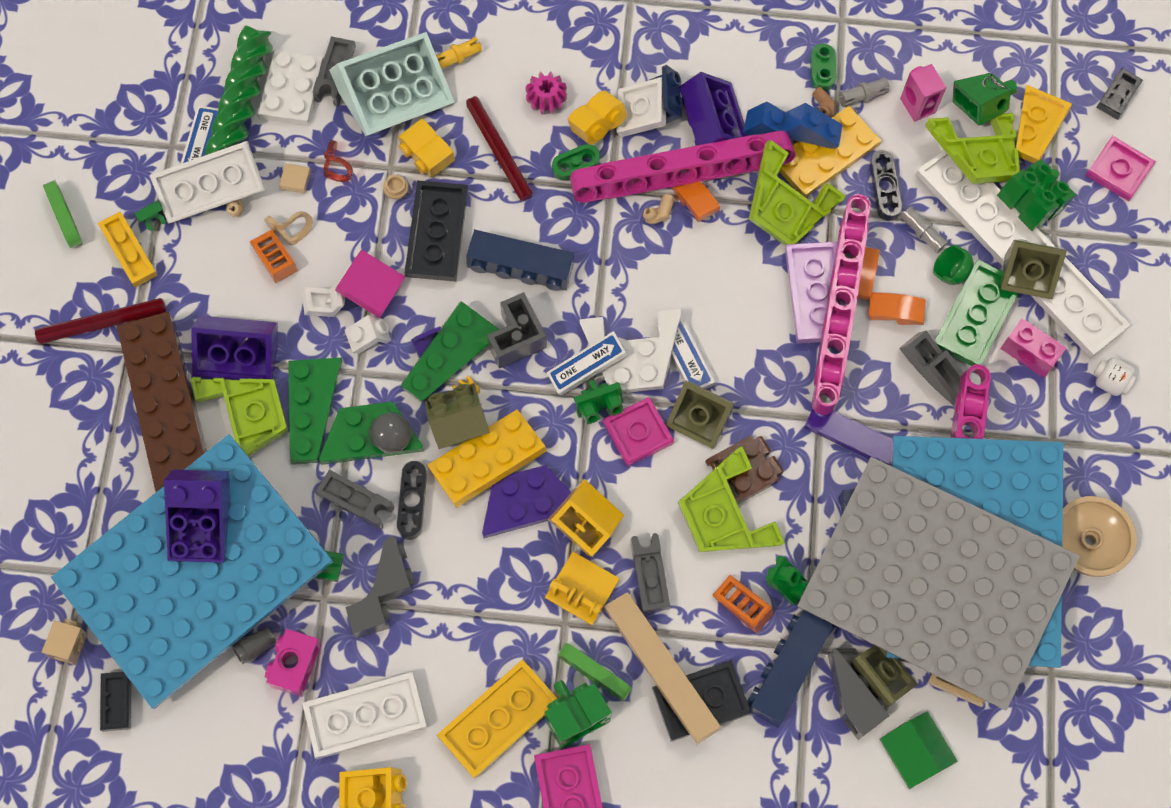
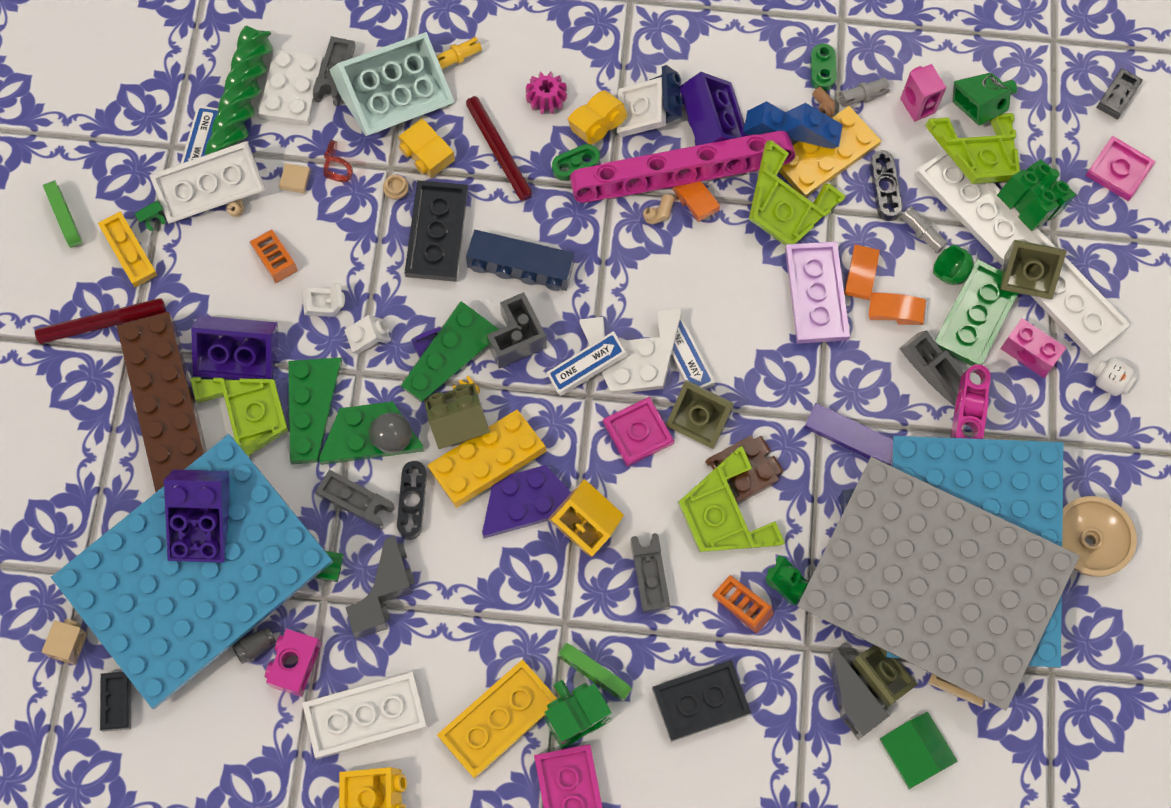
tan piece [264,211,313,245] -> none
dark pink tile [335,249,405,318] -> none
yellow hinge [545,552,620,625] -> none
green hips [573,379,623,425] -> none
tan tile [604,592,721,745] -> none
dark blue brick [747,610,833,728] -> none
dark pink beam [812,194,871,415] -> none
yellow wing [1016,85,1072,163] -> none

